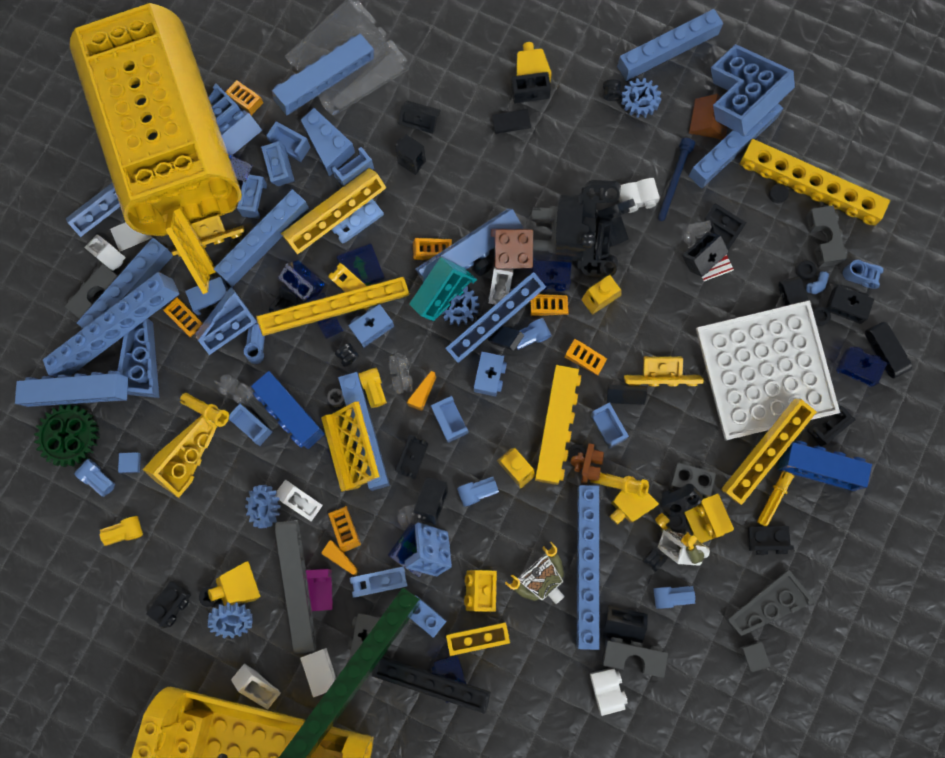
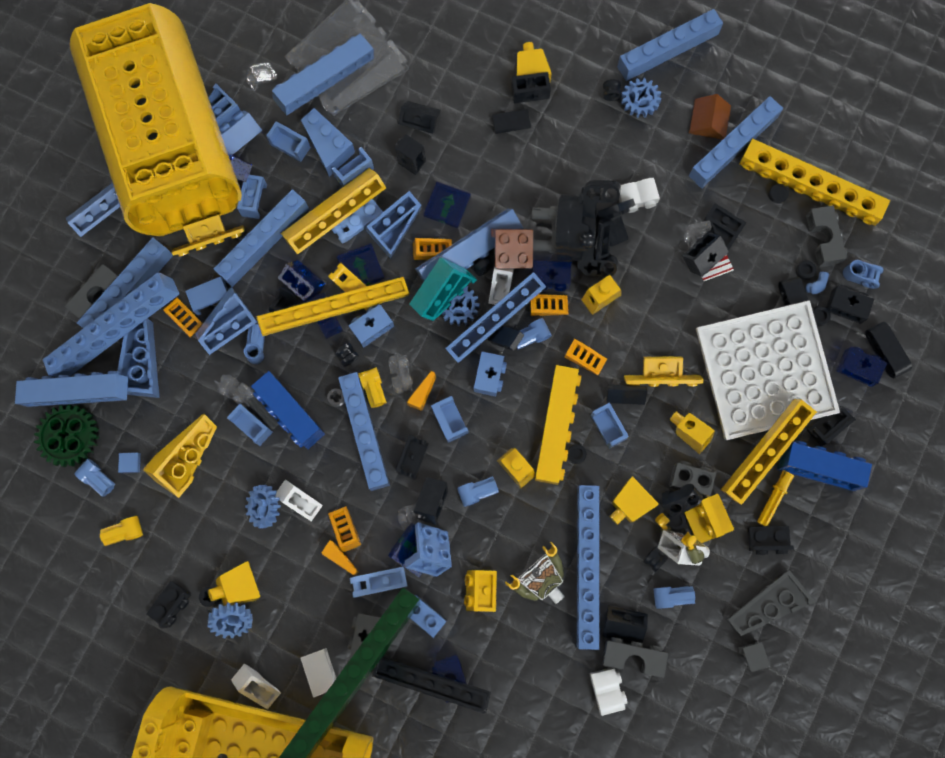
white arch [84,234,126,271] -> none
white sticker [110,222,152,252] -> none
yellow fence [162,206,216,294] -> none
yellow pin [180,393,229,427] -> none
light orange slope [225,80,263,116] -> none
medium blue panel [261,141,295,186] -> none
dark grey beam [275,520,316,654] -> none
magenta bracket [306,569,333,611] -> none
yellow fence [321,401,380,492] -> none
yellow brick [446,622,510,656] -> none
dark orange hips [570,444,604,484] -> none
yellow pin [590,472,649,497] -> none
dark blue piece [658,138,696,221] -> none
medium blue brick [711,44,795,135] -> none
none -> clear bracket [246,62,277,91]
none -> medium blue wedge [366,191,421,259]
none -> clear blue tile [424,182,471,228]
none -> yellow torso [670,411,715,454]

